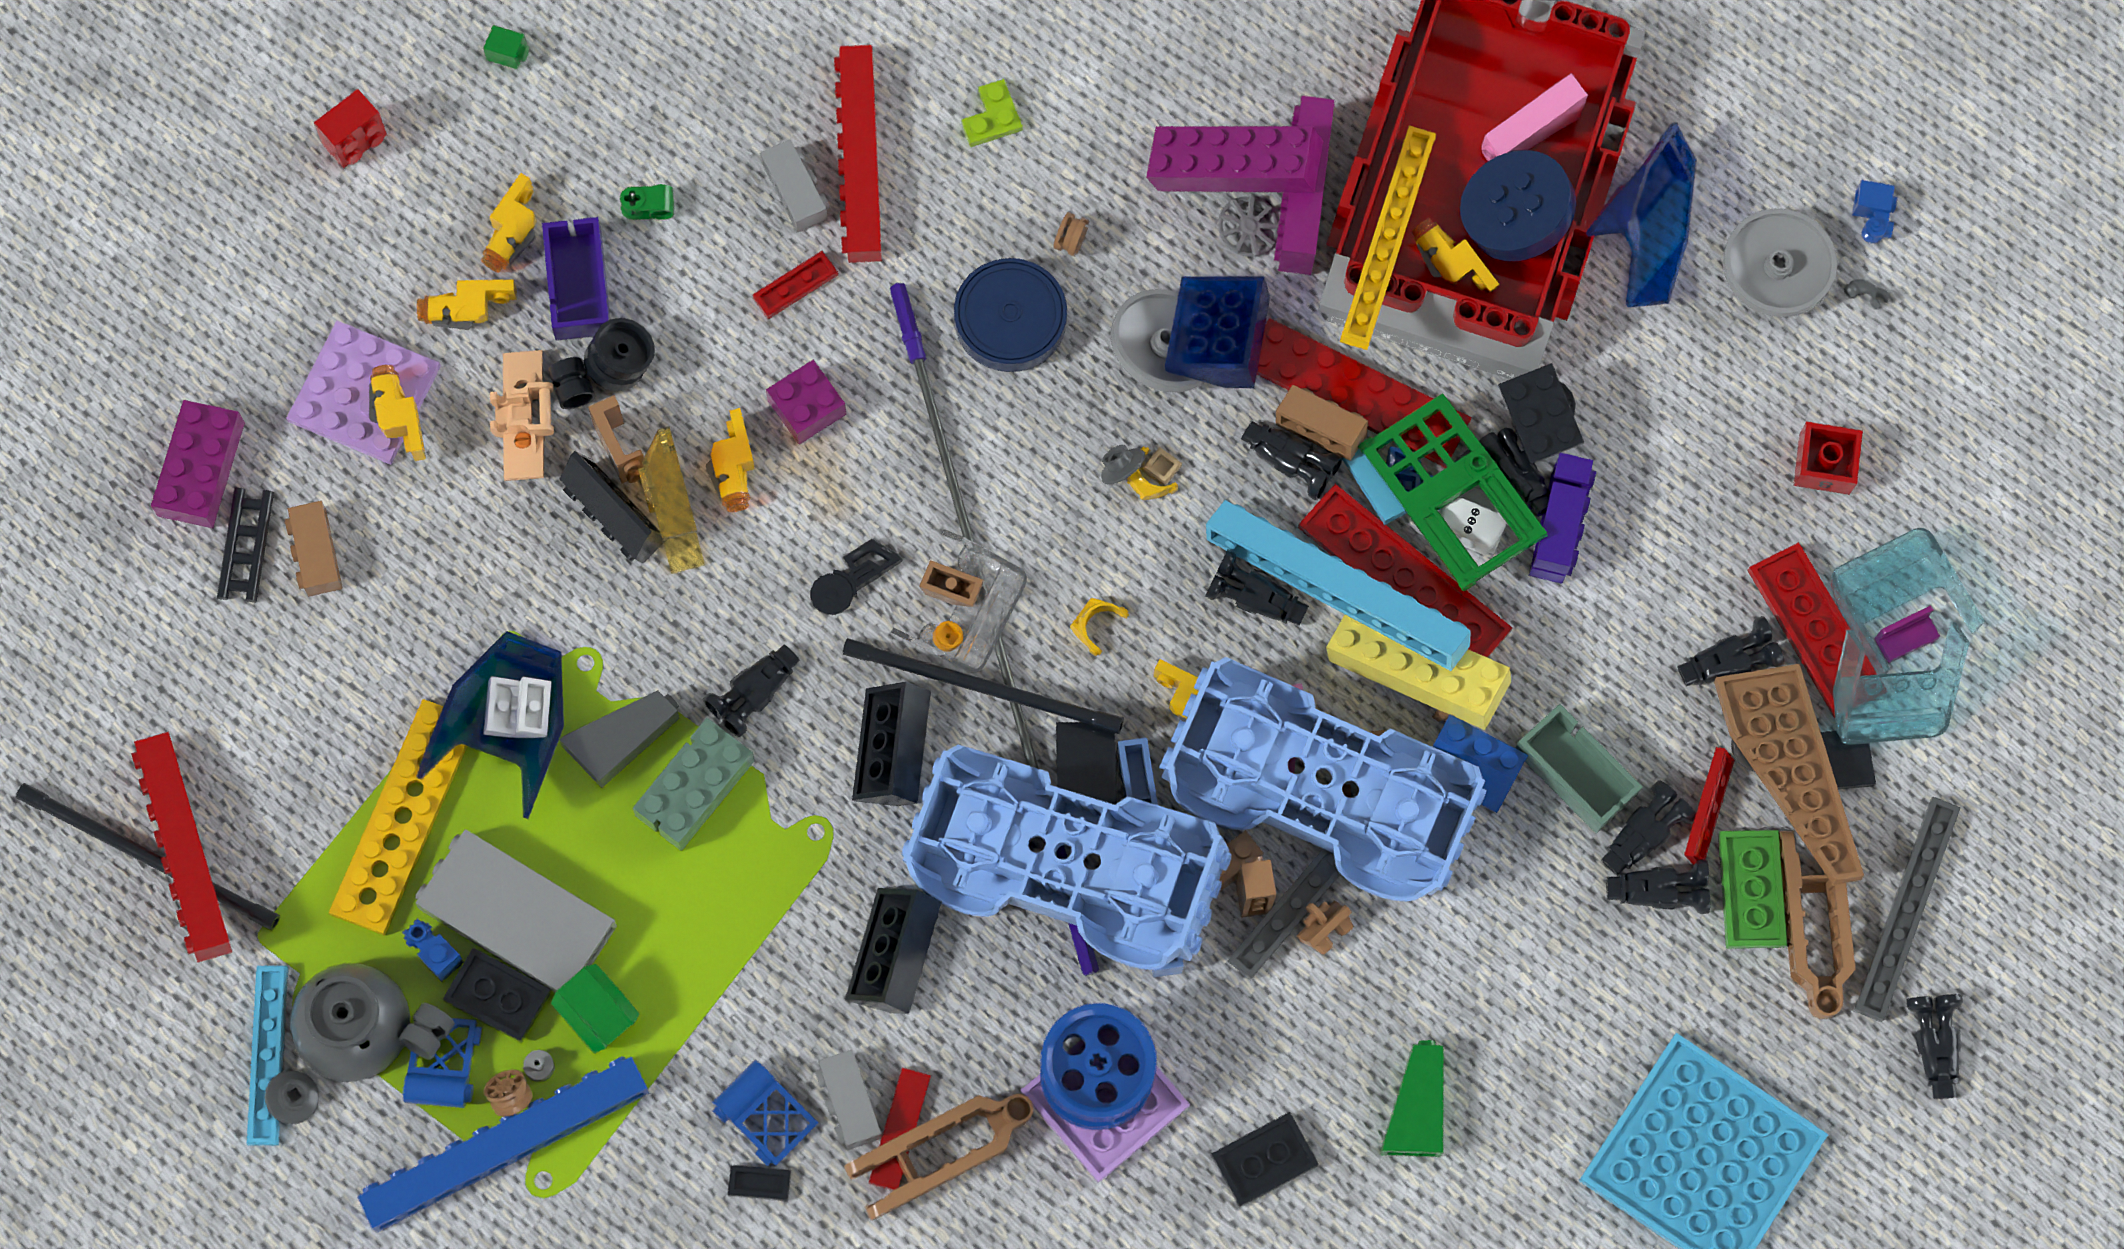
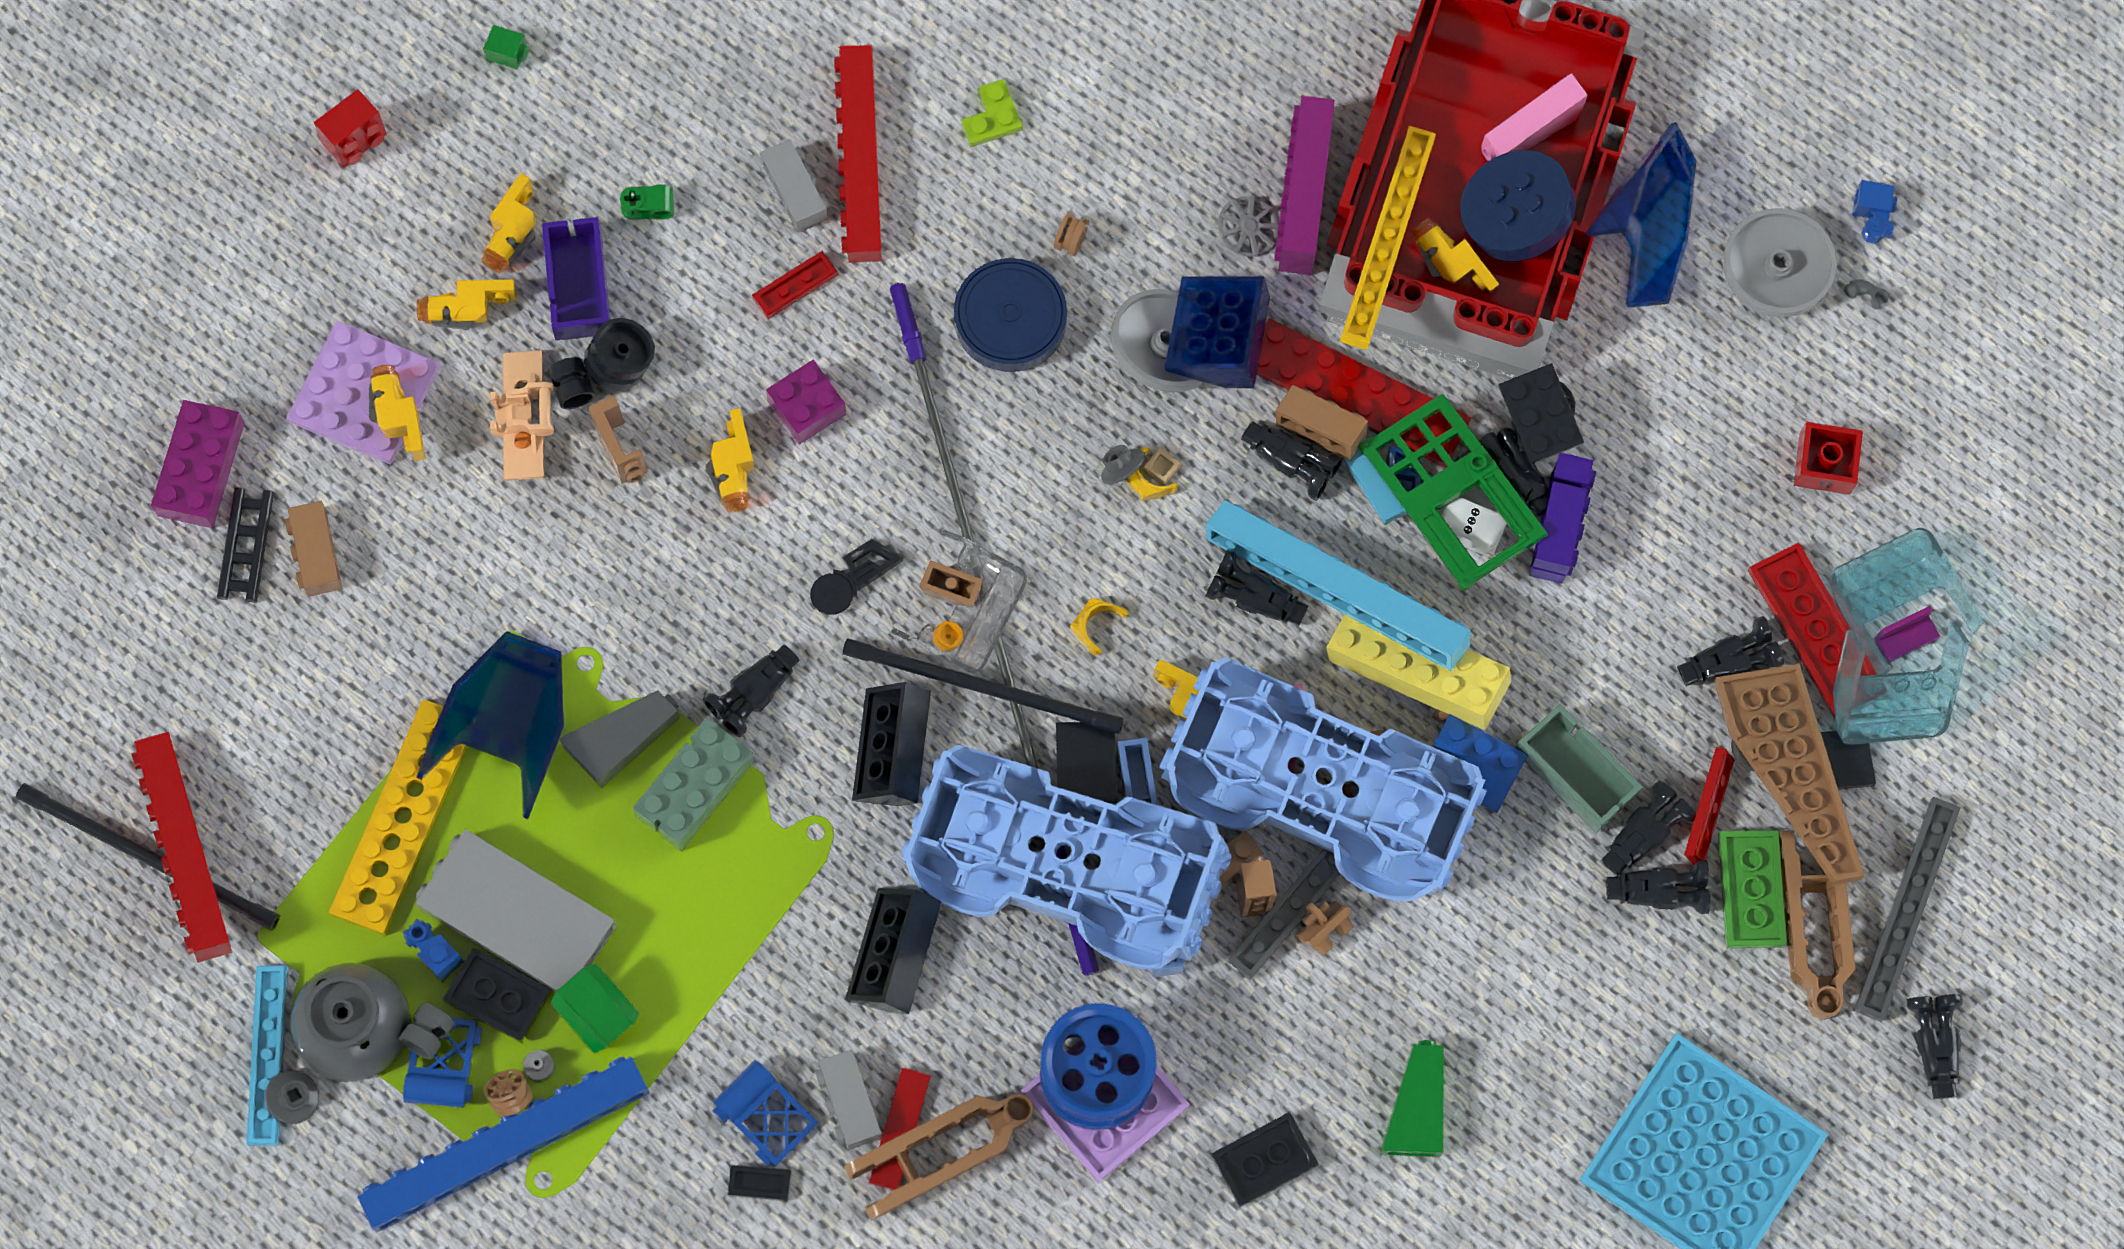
white slope [484,676,551,738] -> none
black slope [559,451,667,563] -> none
clear yellow windscreen [638,426,705,574] -> none
magenta brick [1146,126,1323,193] -> none
red plate [1298,484,1513,658] -> none

